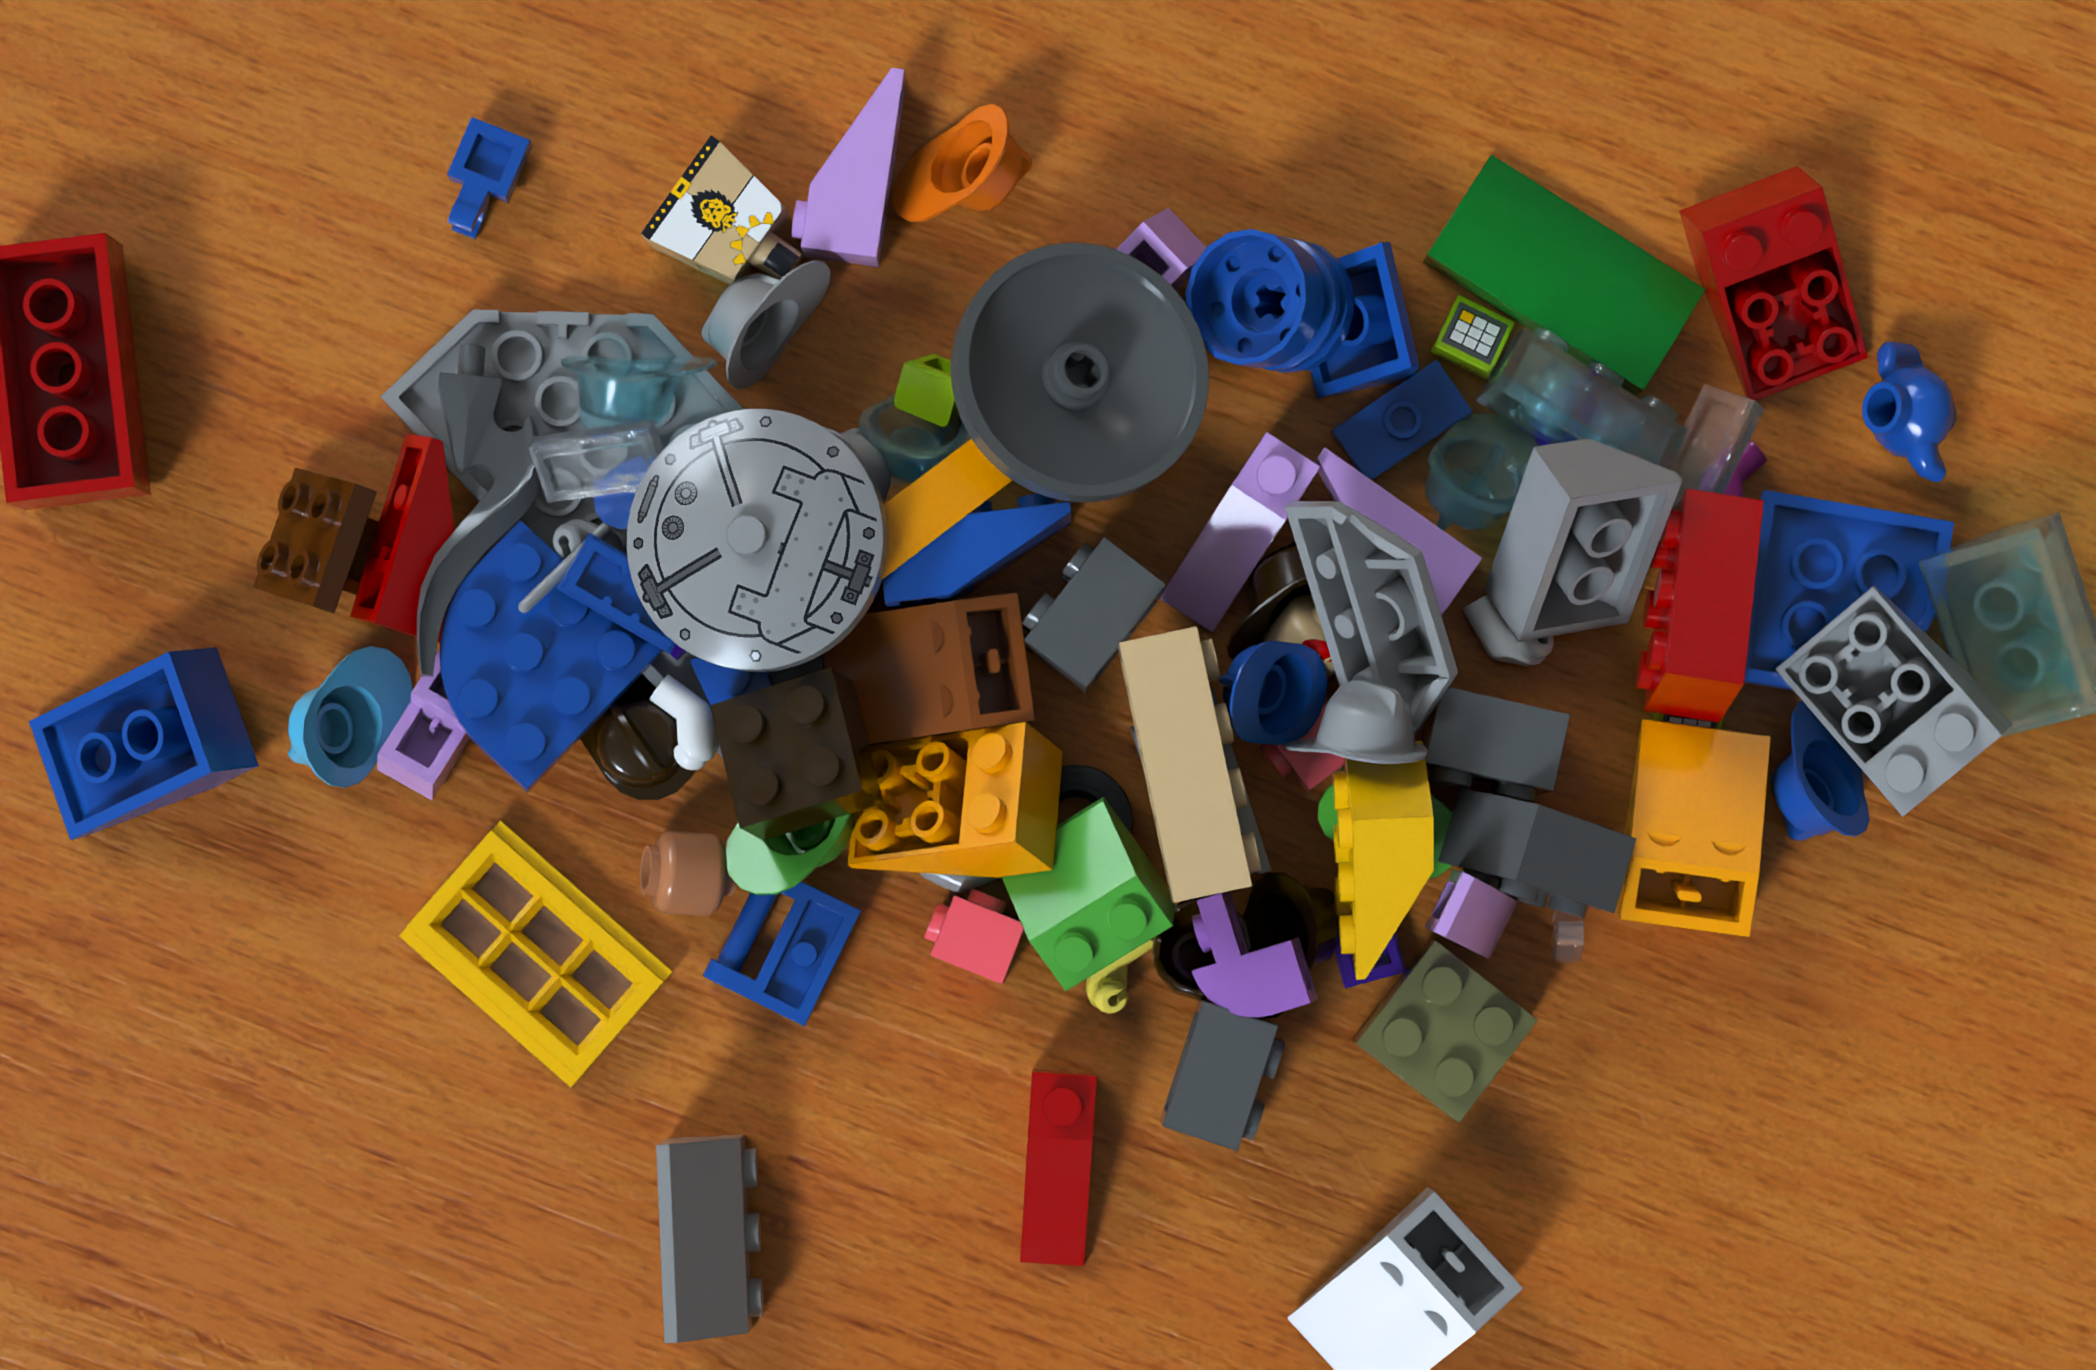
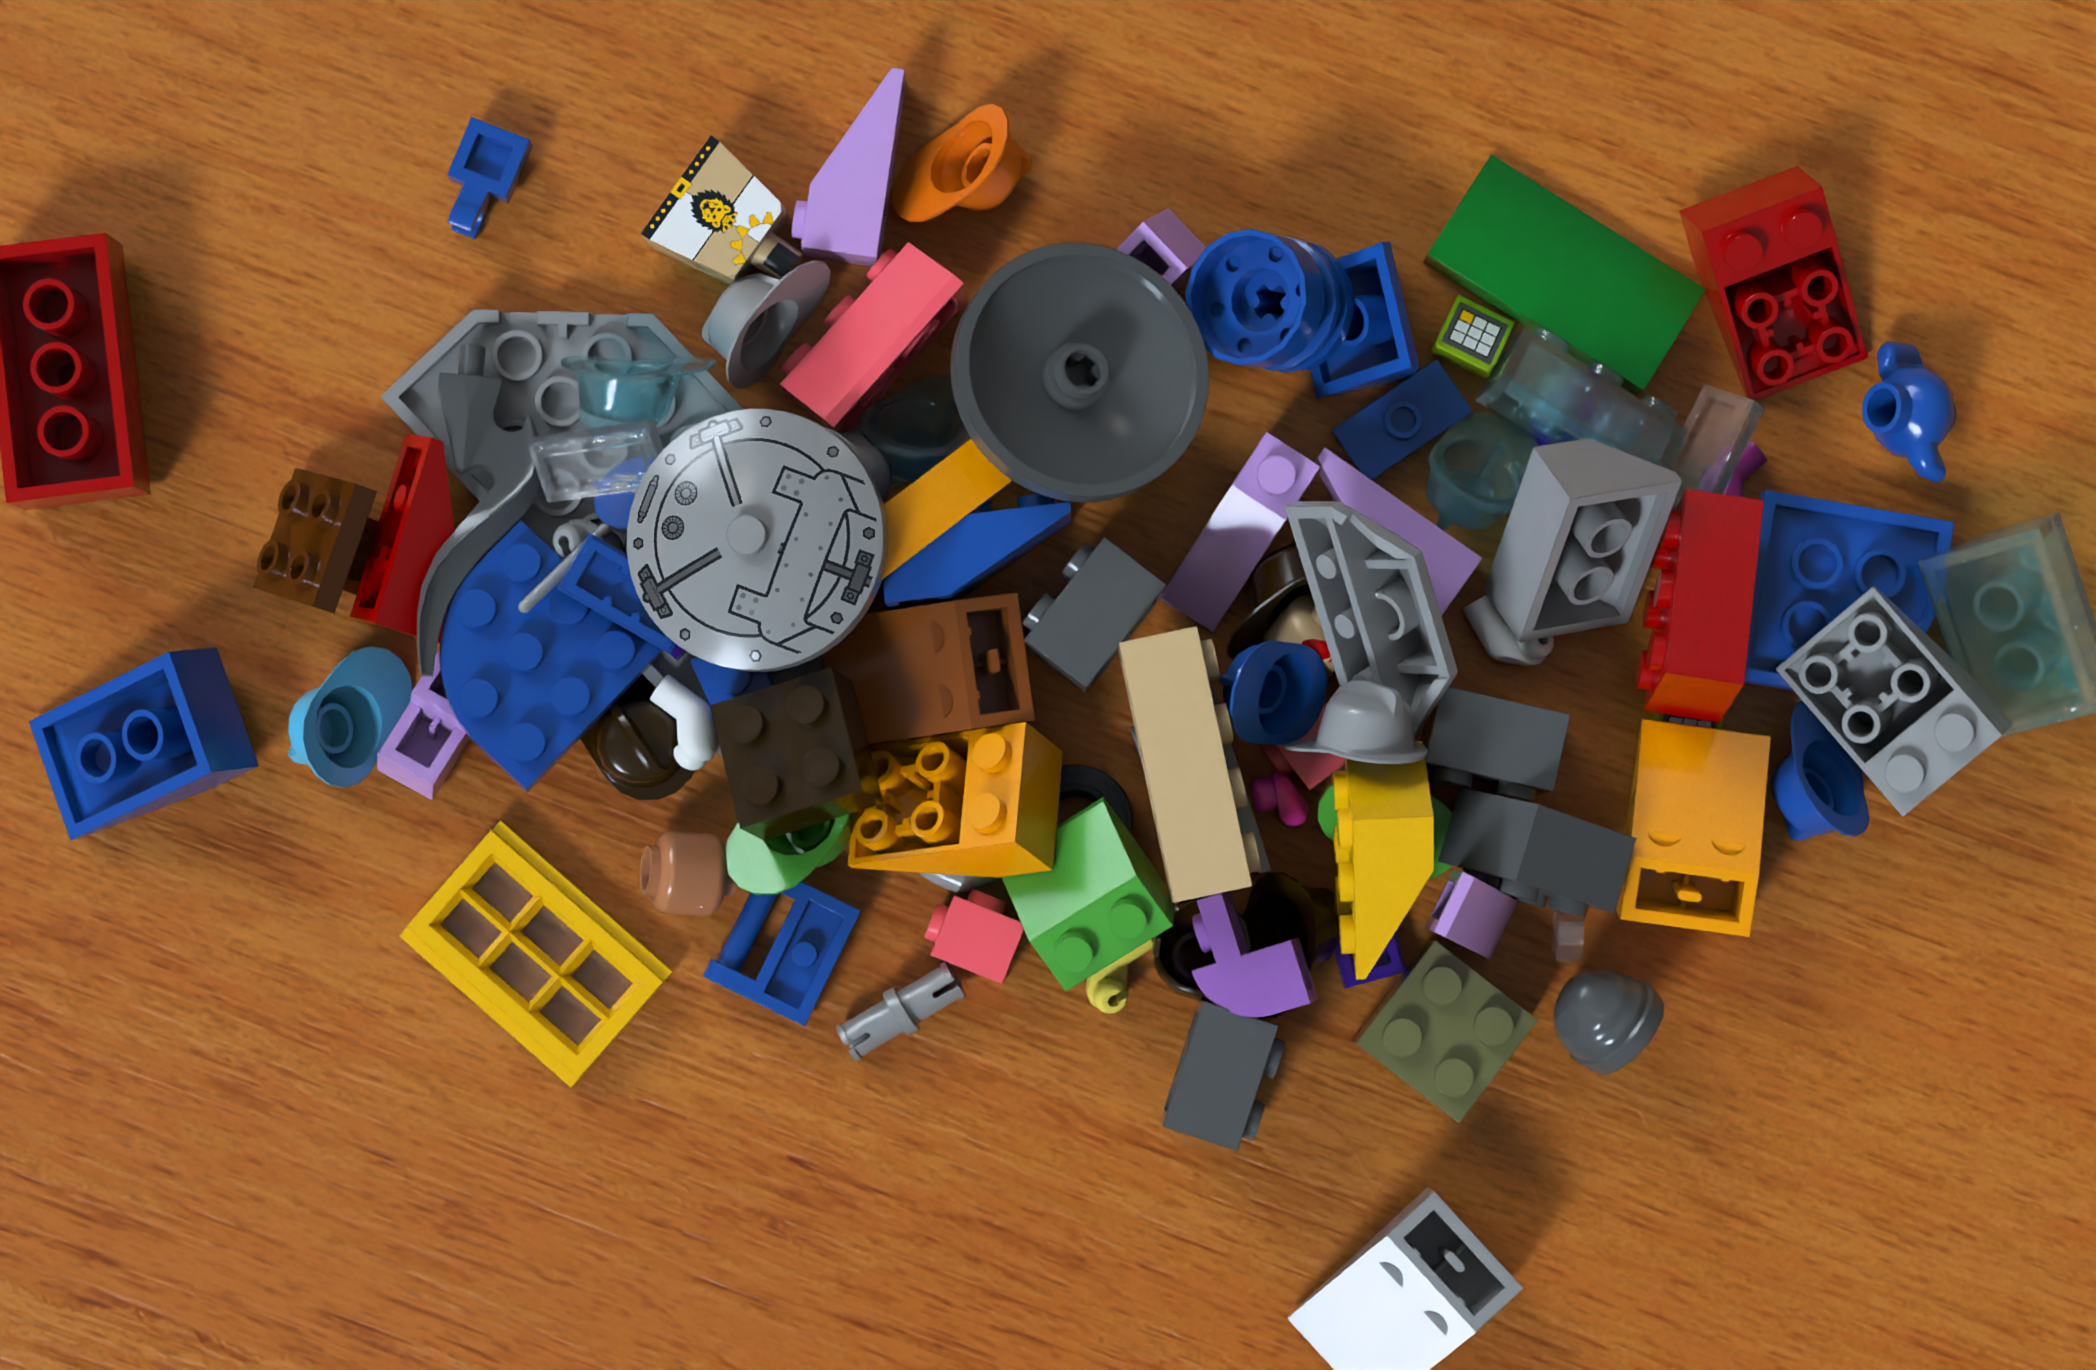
light grey slope [656,1135,764,1343] -> none
lime slope [894,354,959,427] -> none
red slope [1020,1069,1097,1266] -> none
none -> coral slope [780,242,967,433]
none -> light grey pin [836,961,967,1062]
none -> dark pink arm [1250,772,1309,827]
none -> dark grey hat [1553,968,1664,1075]

